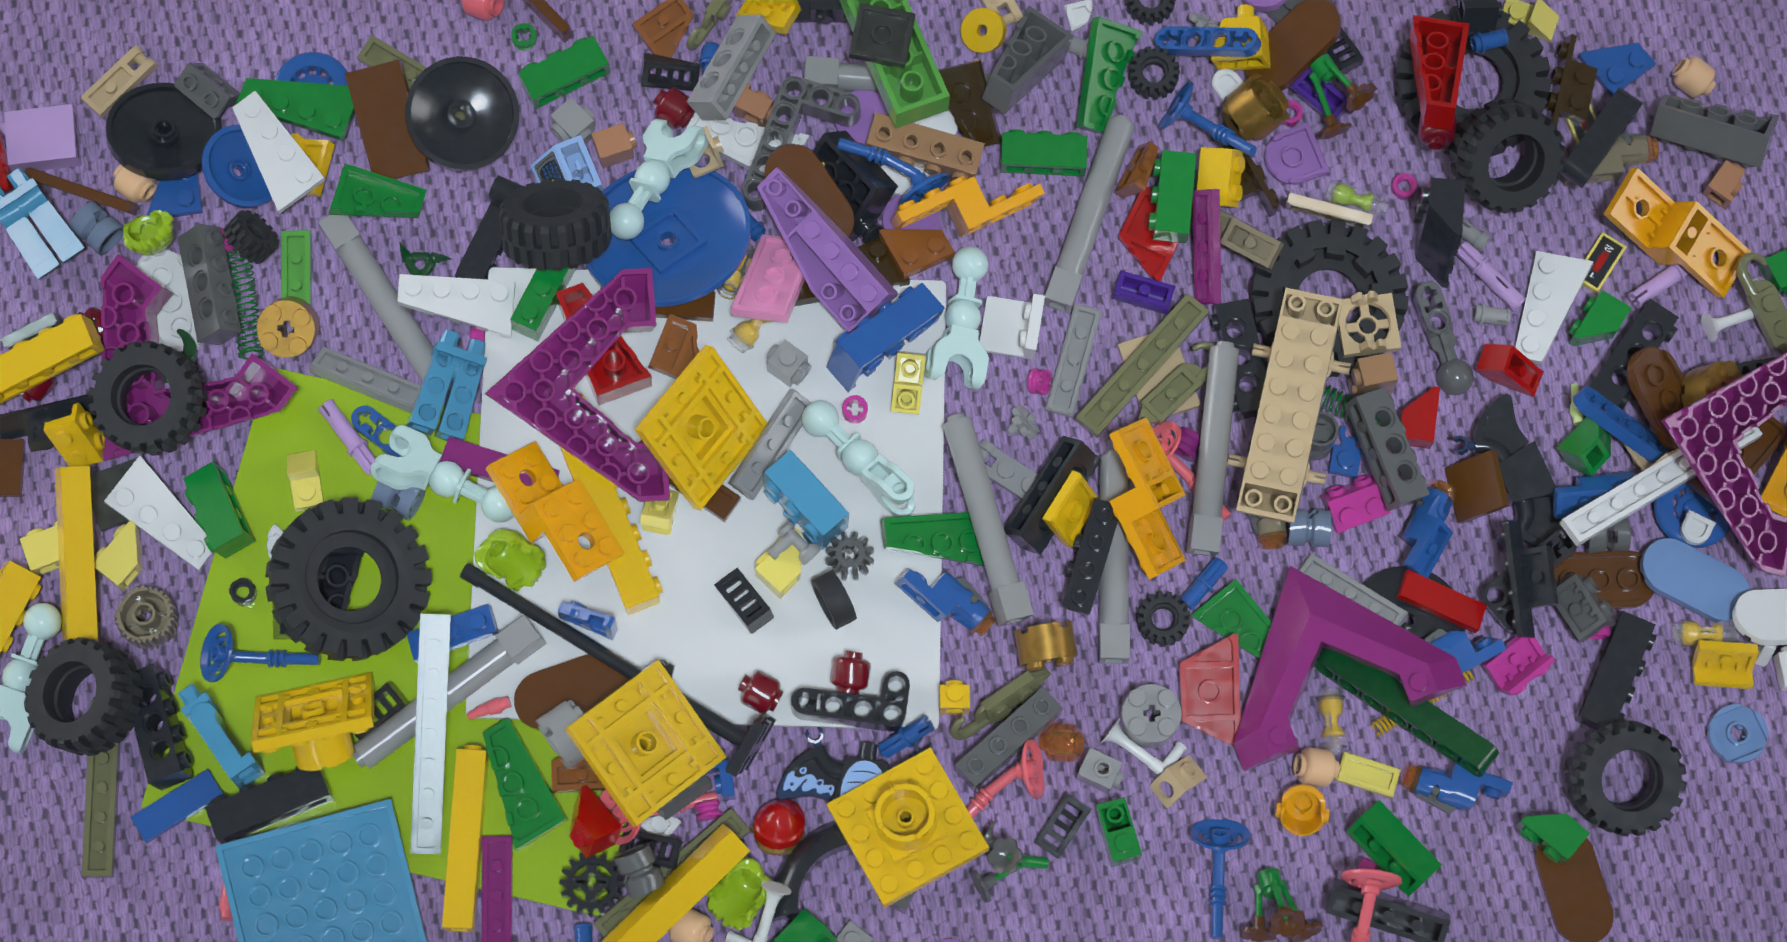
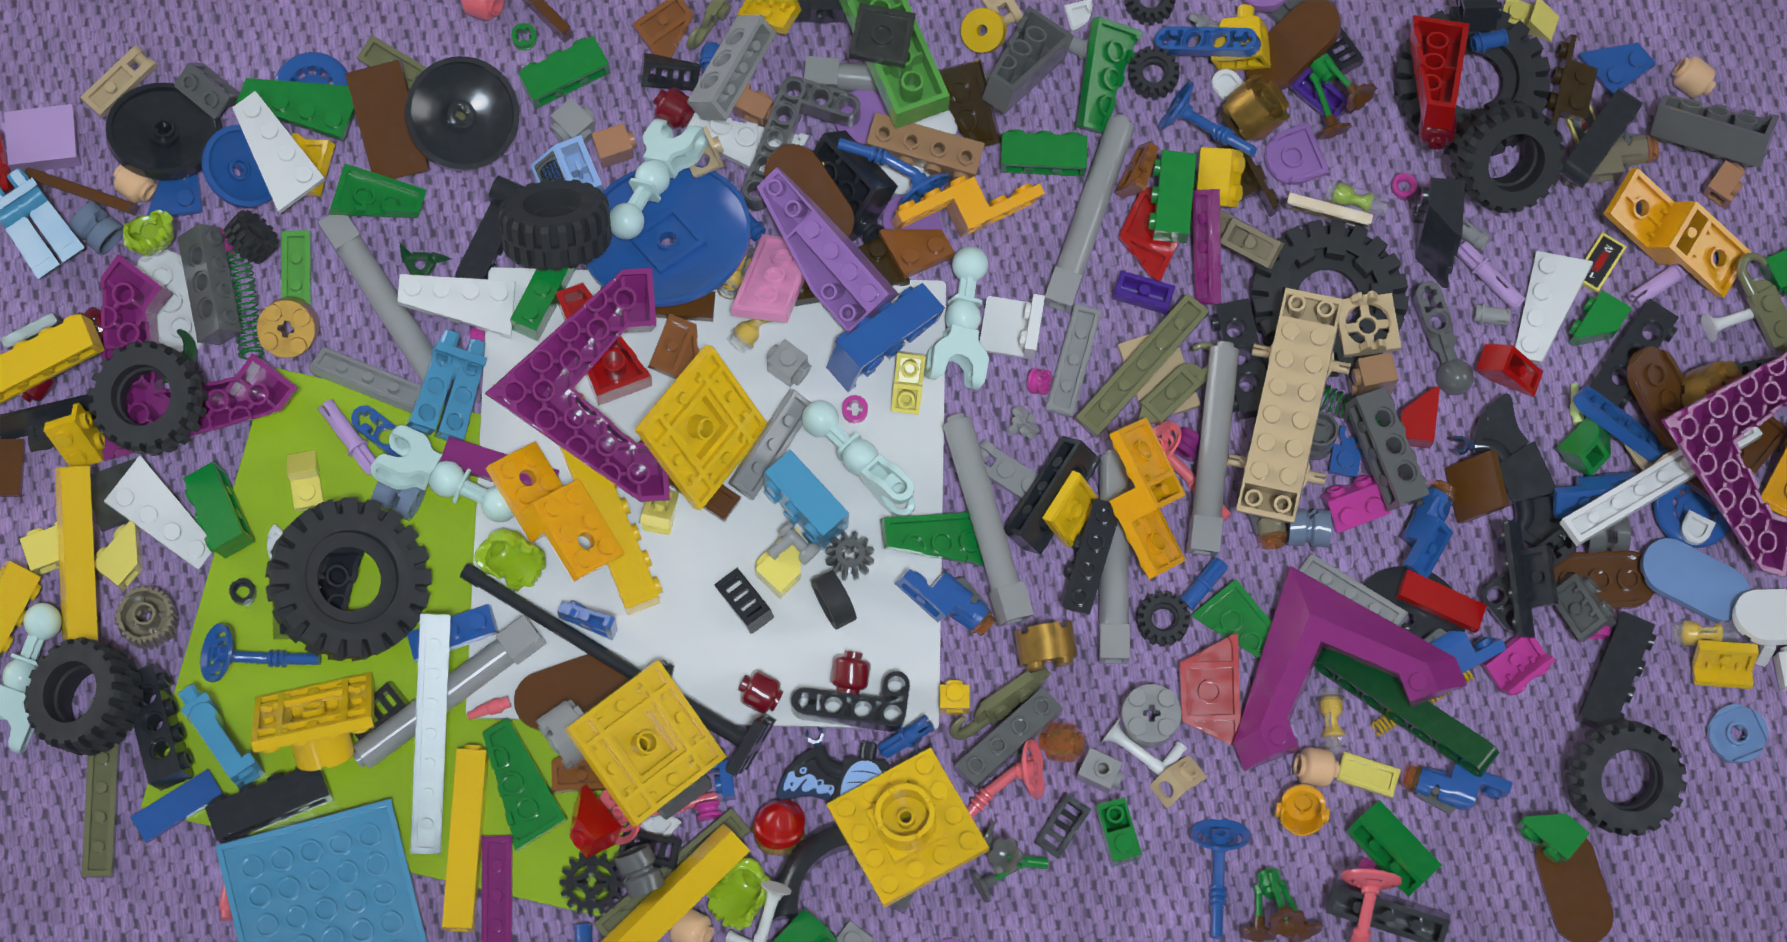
dark pink axle [1283,100,1303,127] -> none

